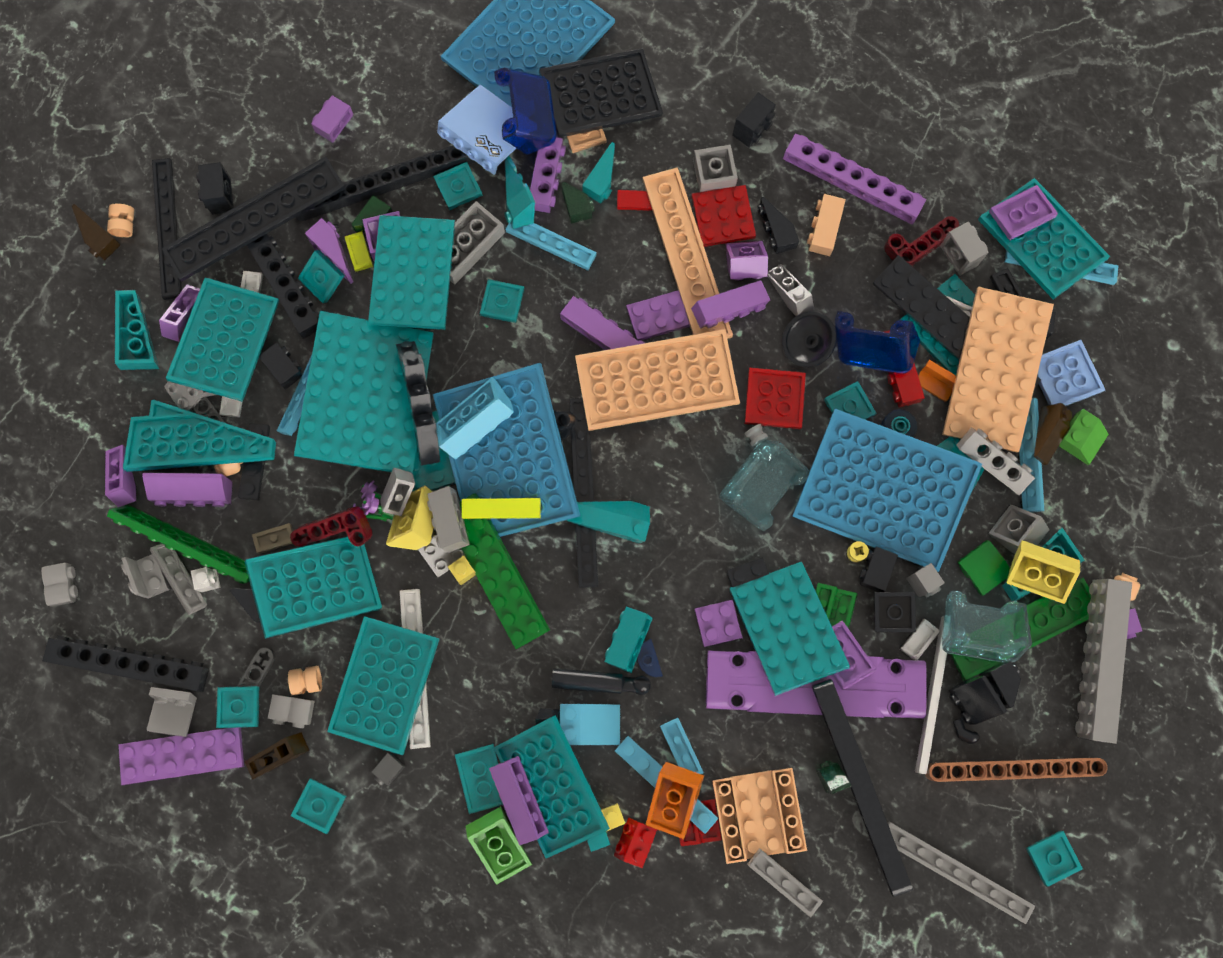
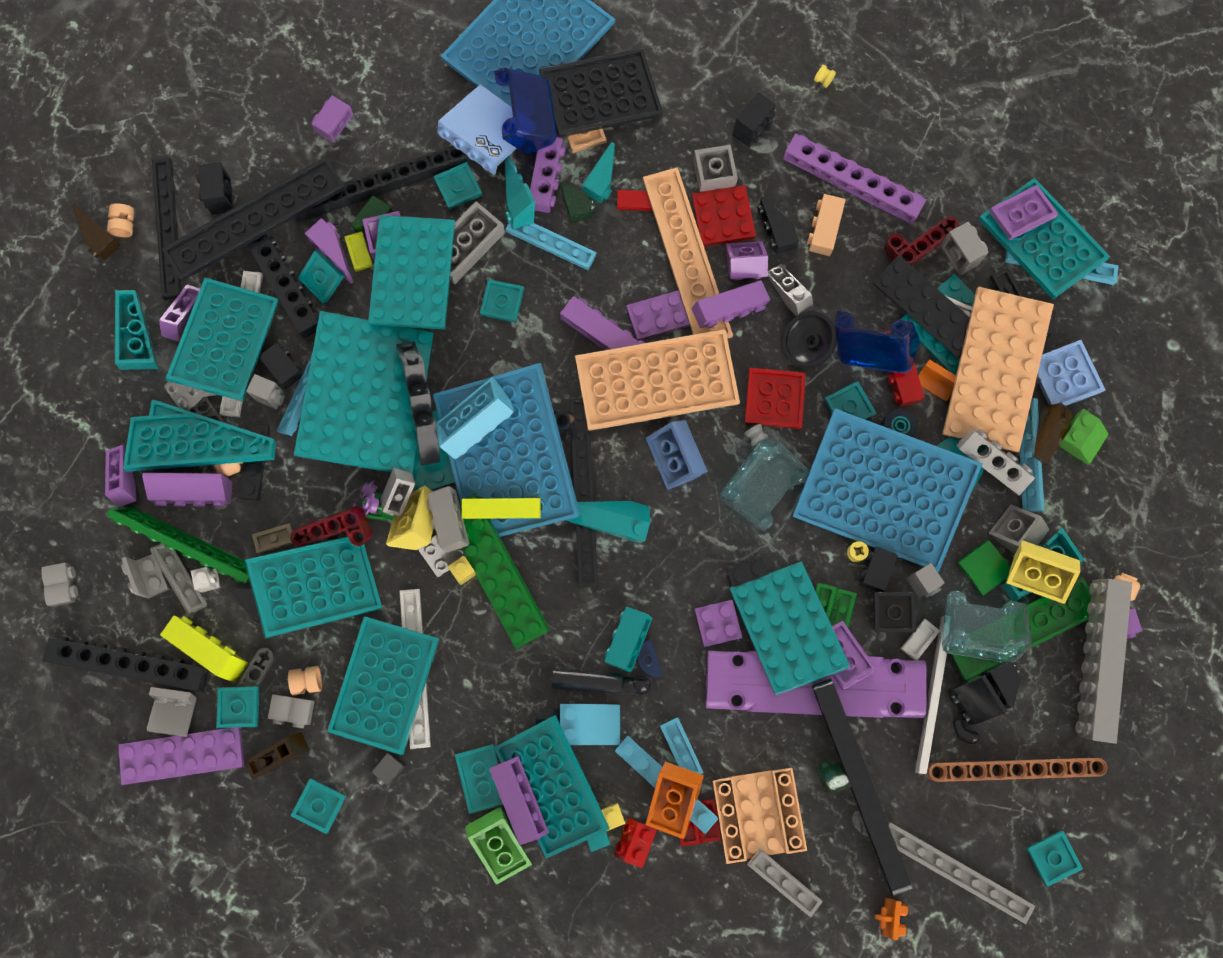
none -> neon yellow wedge [160,615,249,683]
none -> light grey brick [246,374,285,410]
none -> medium blue slope [646,420,708,490]
none -> light yellow wheel [814,64,836,88]
none -> orange hips [874,898,908,940]

